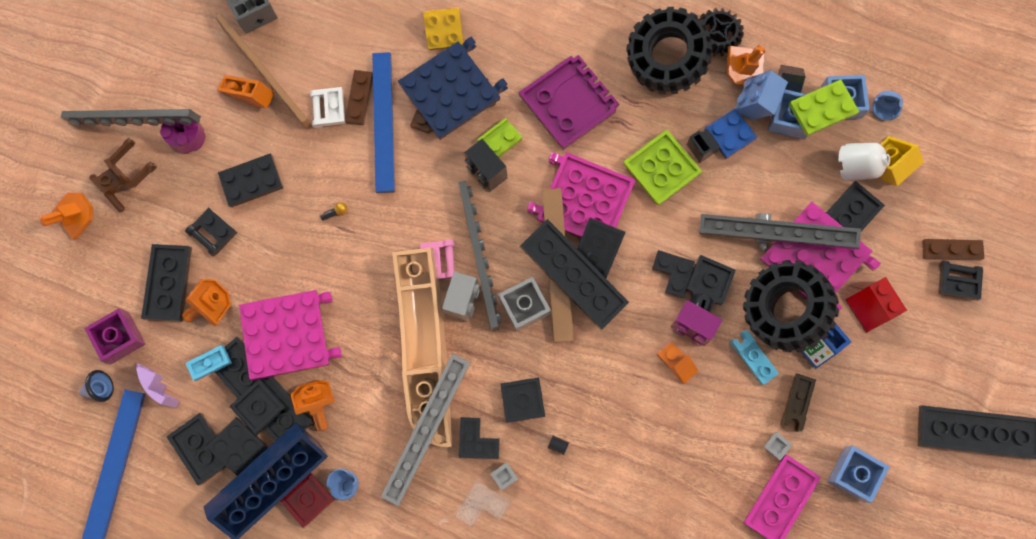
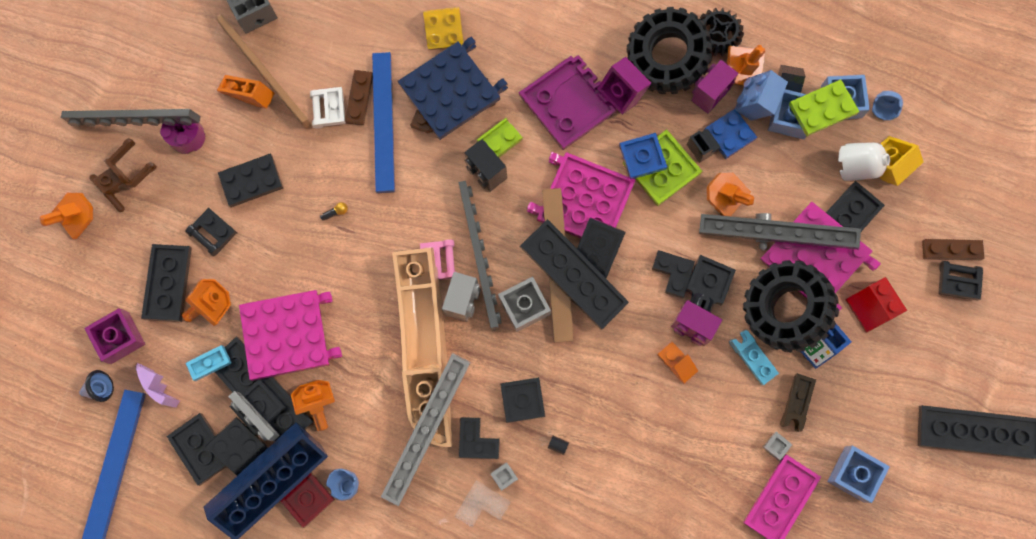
none -> light grey plate [228,391,280,441]
none -> magenta brick [597,57,651,115]
none -> blue plate [619,133,667,180]
none -> magenta brick [691,60,739,114]
none -> orange piece [707,172,755,217]

